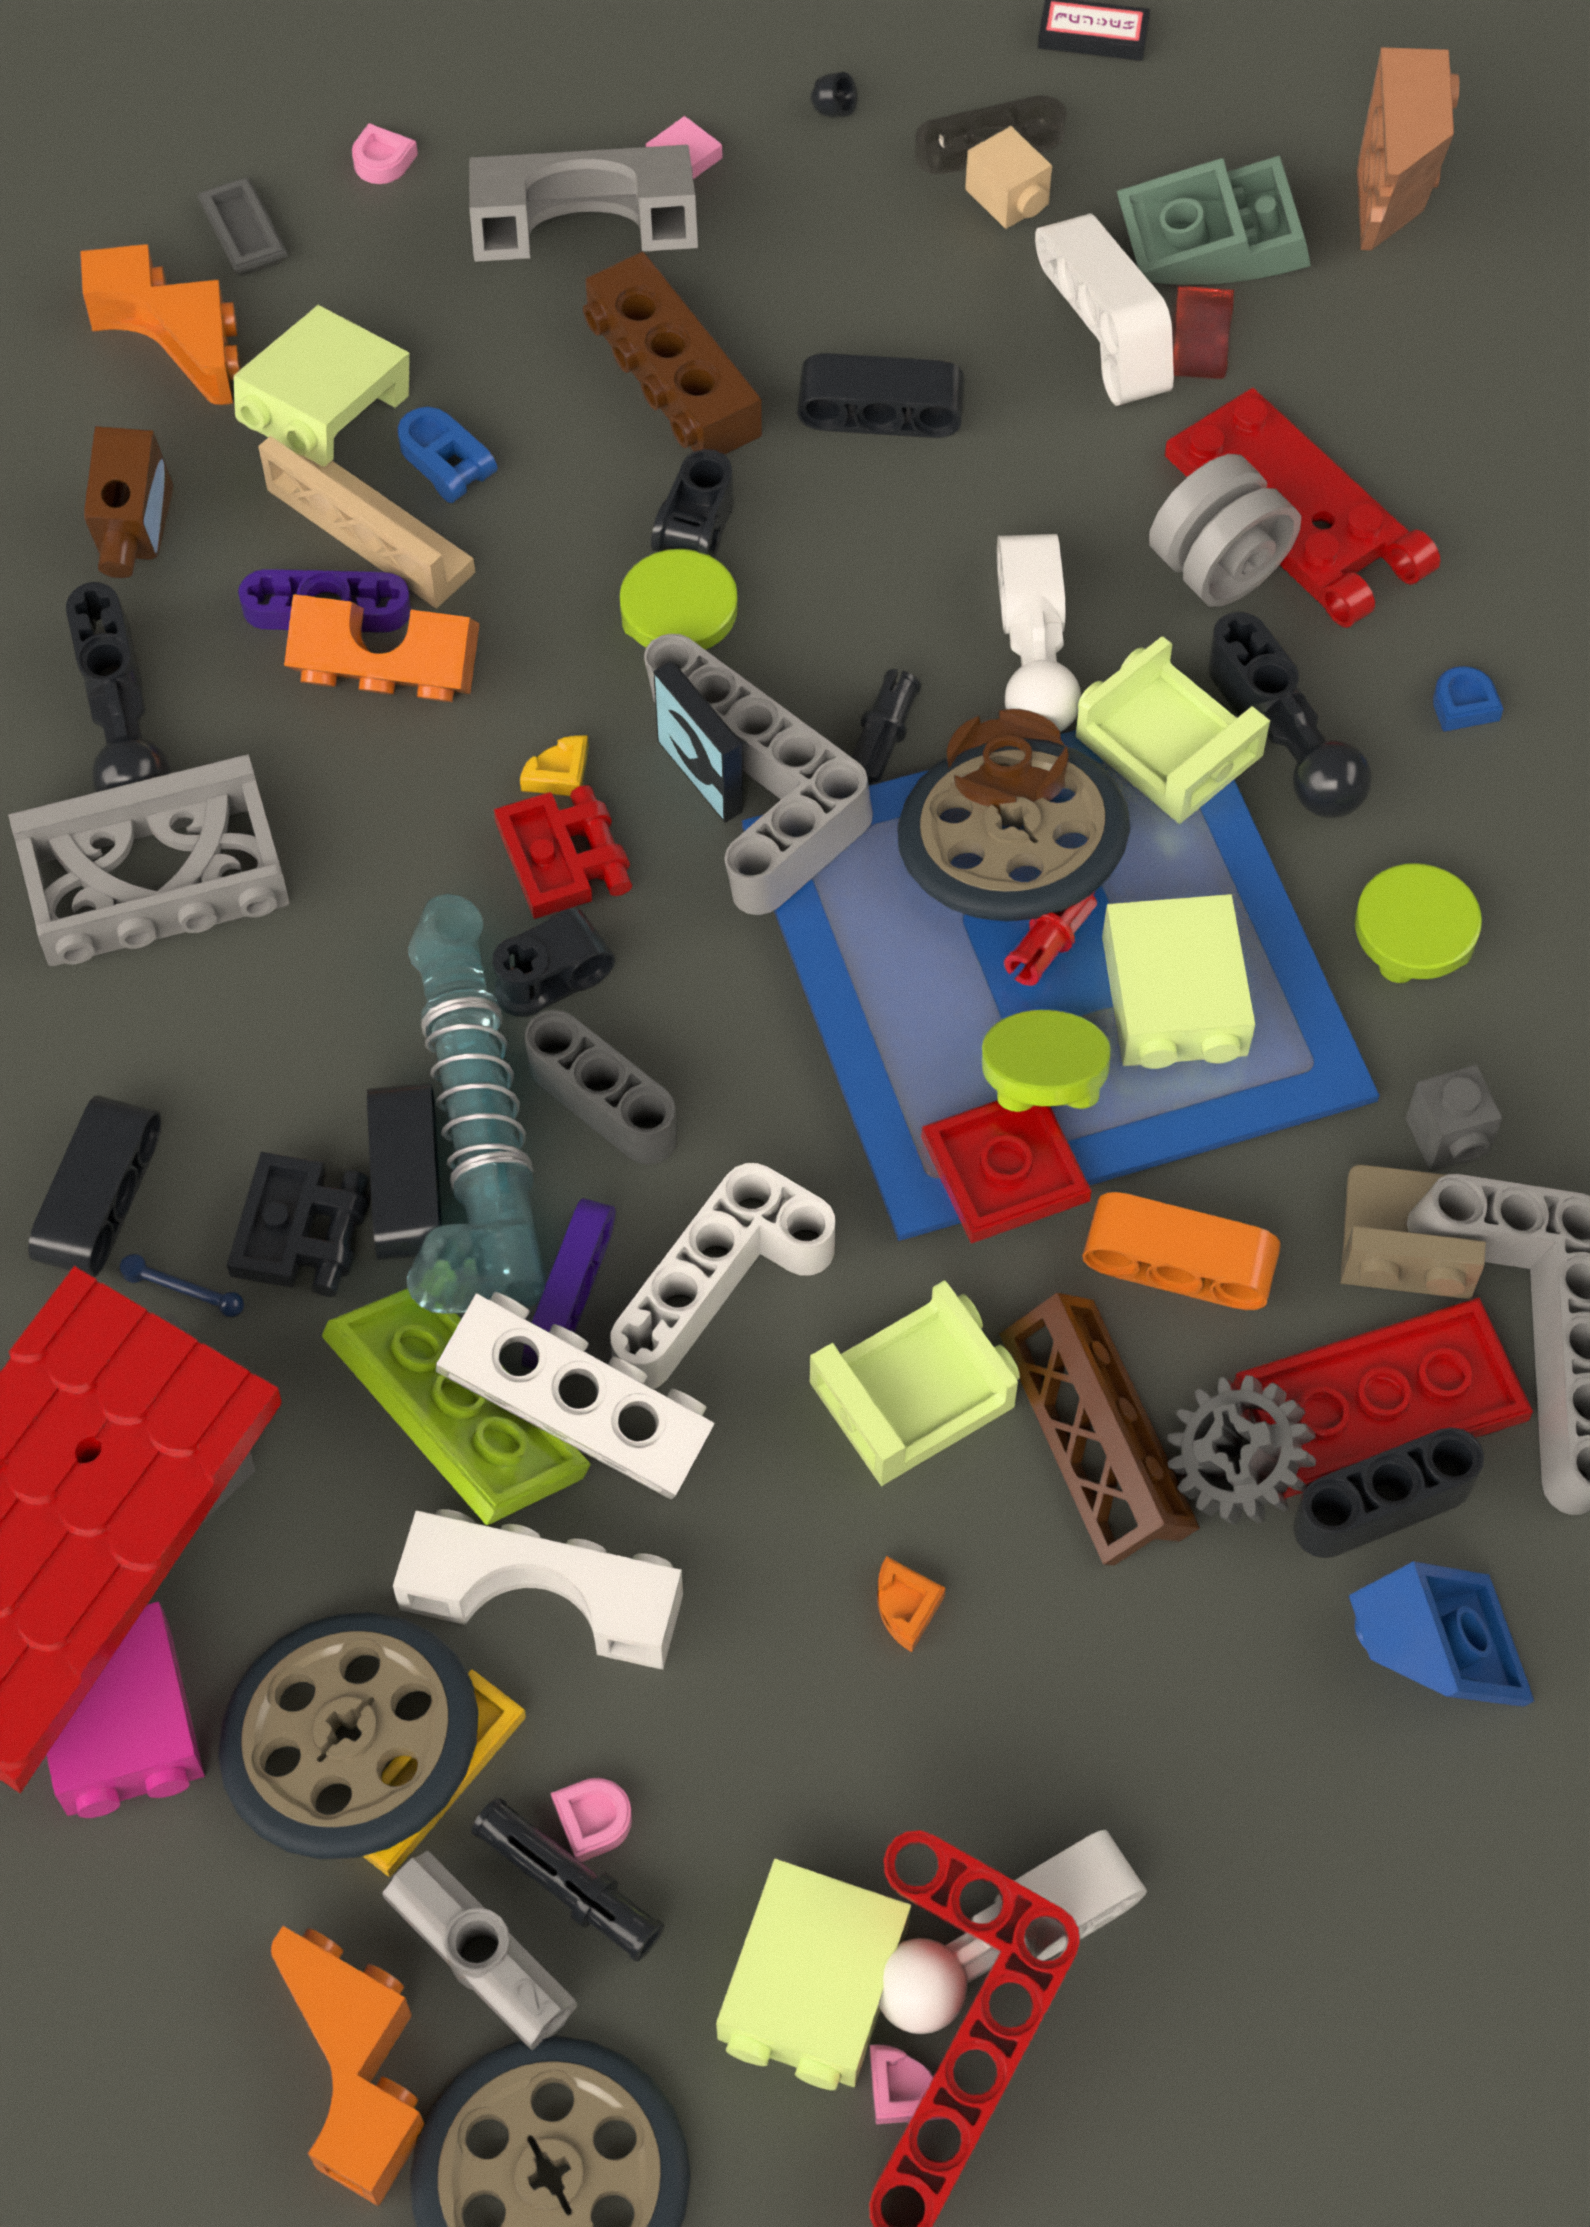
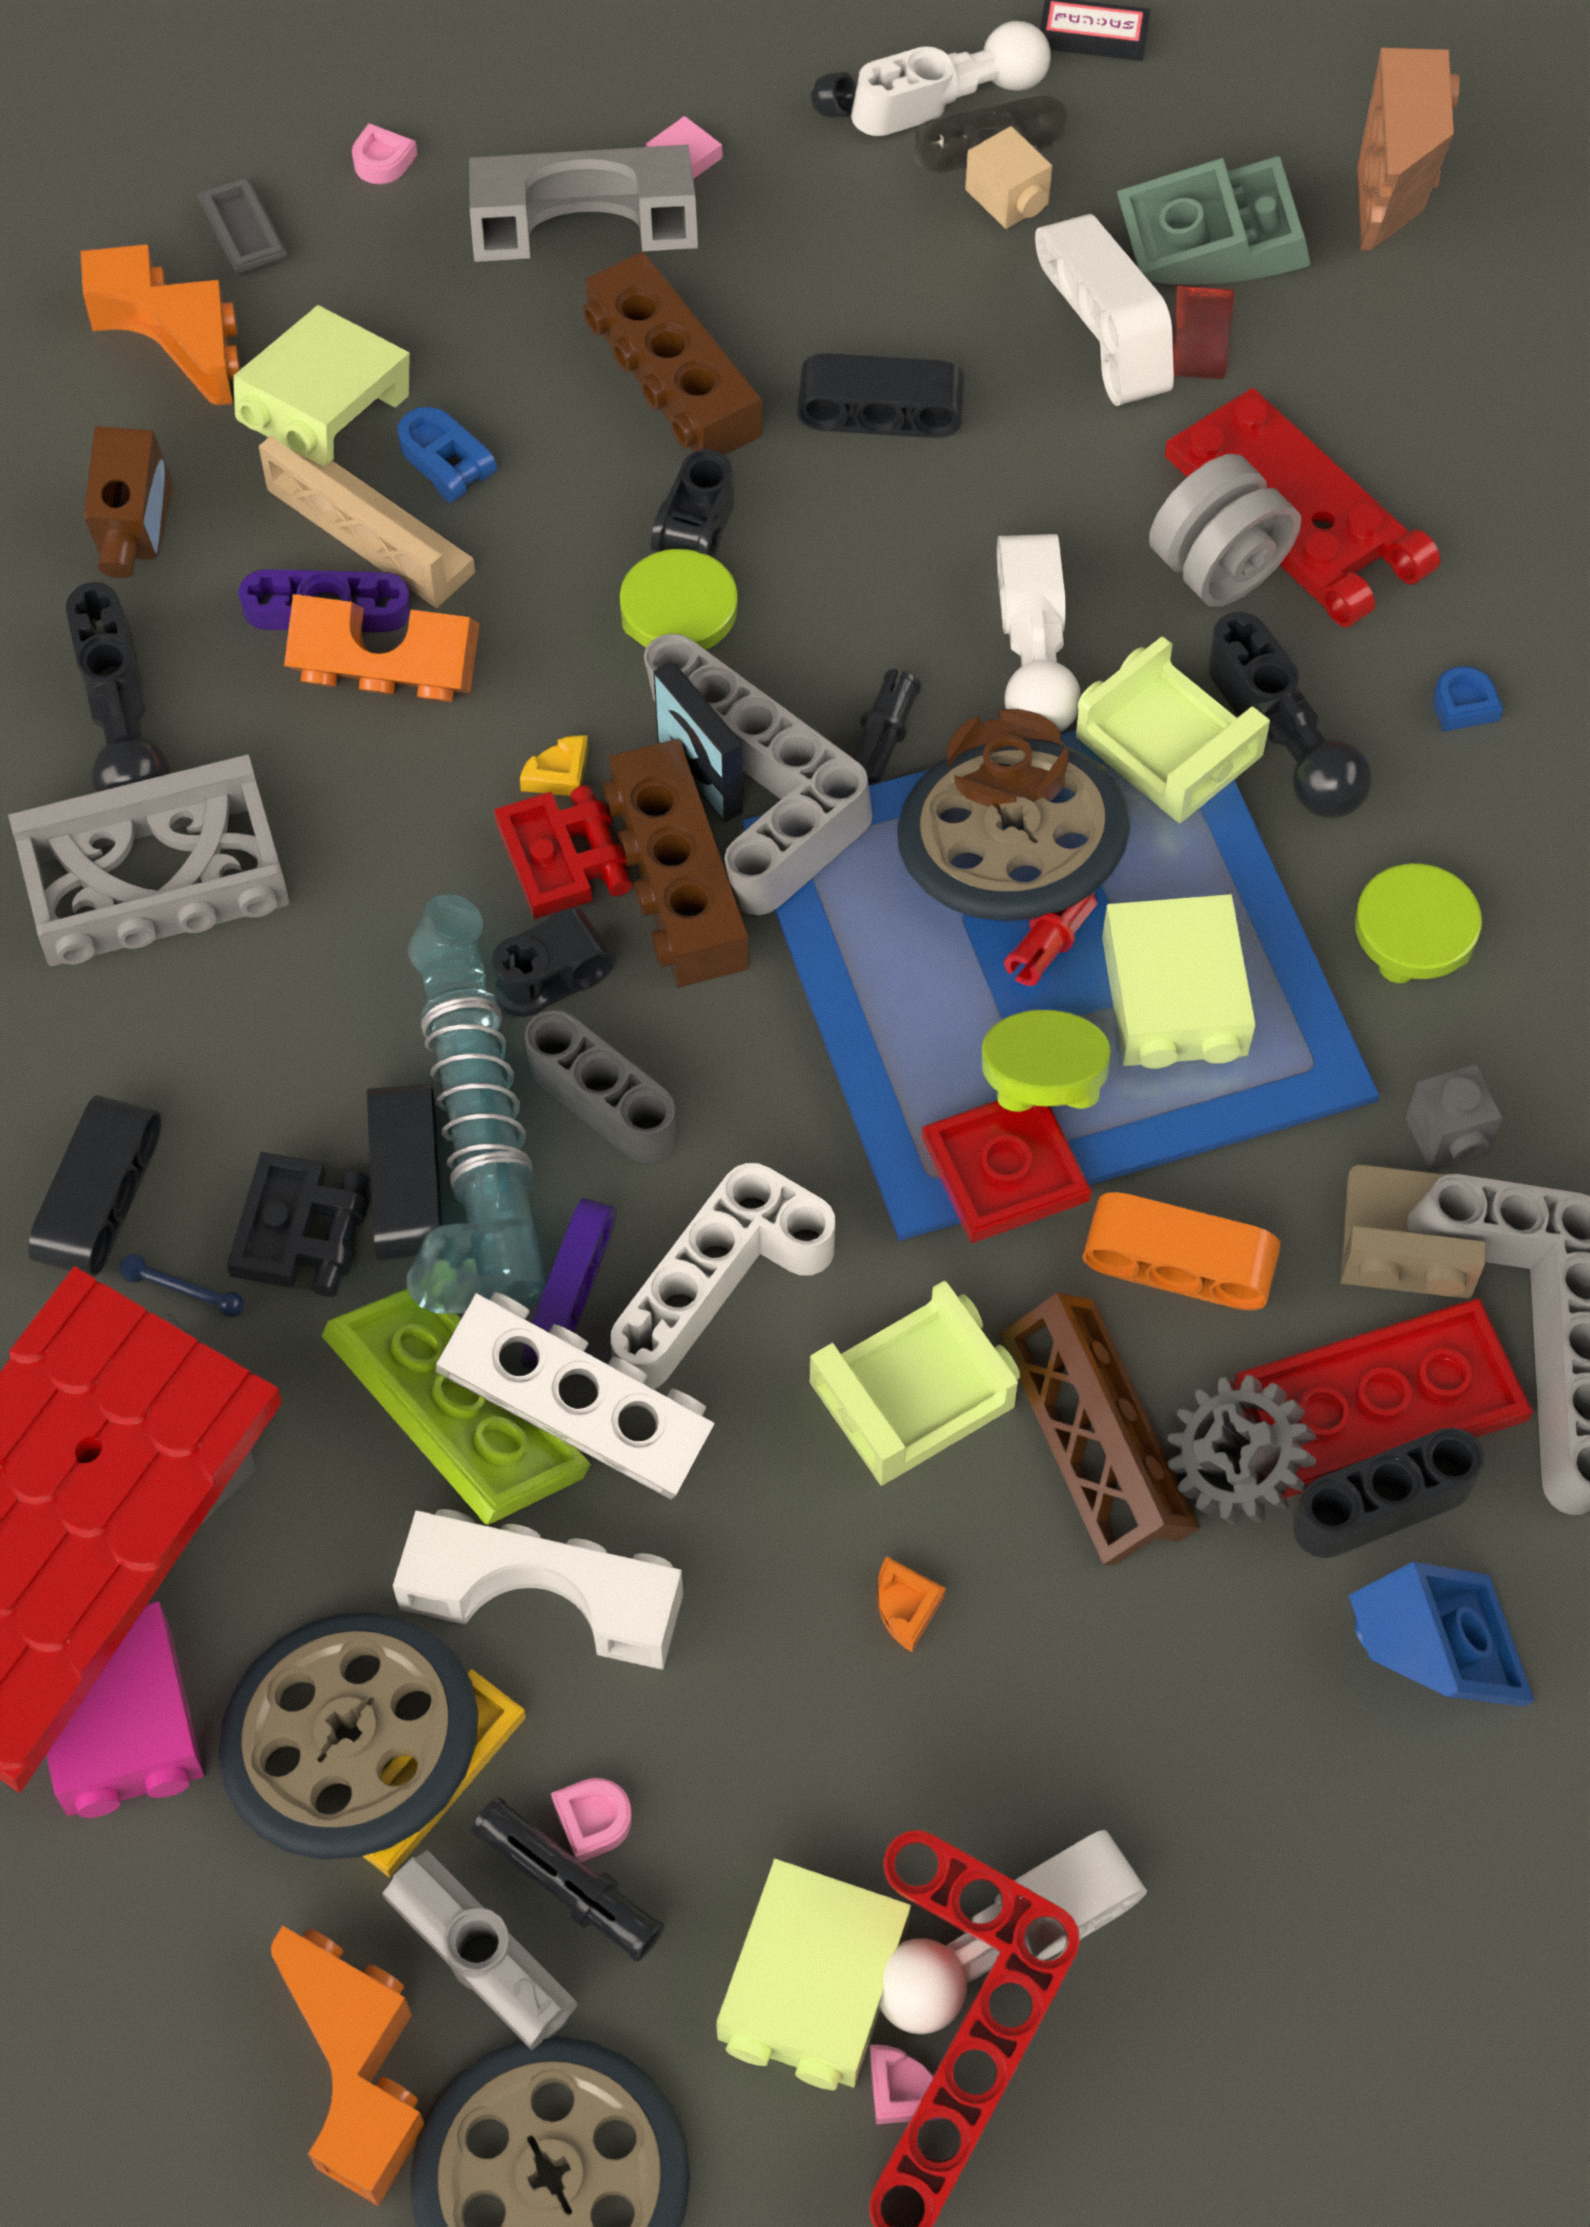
none -> reddish brown brick [602,738,749,988]
none -> white beam [851,21,1051,136]

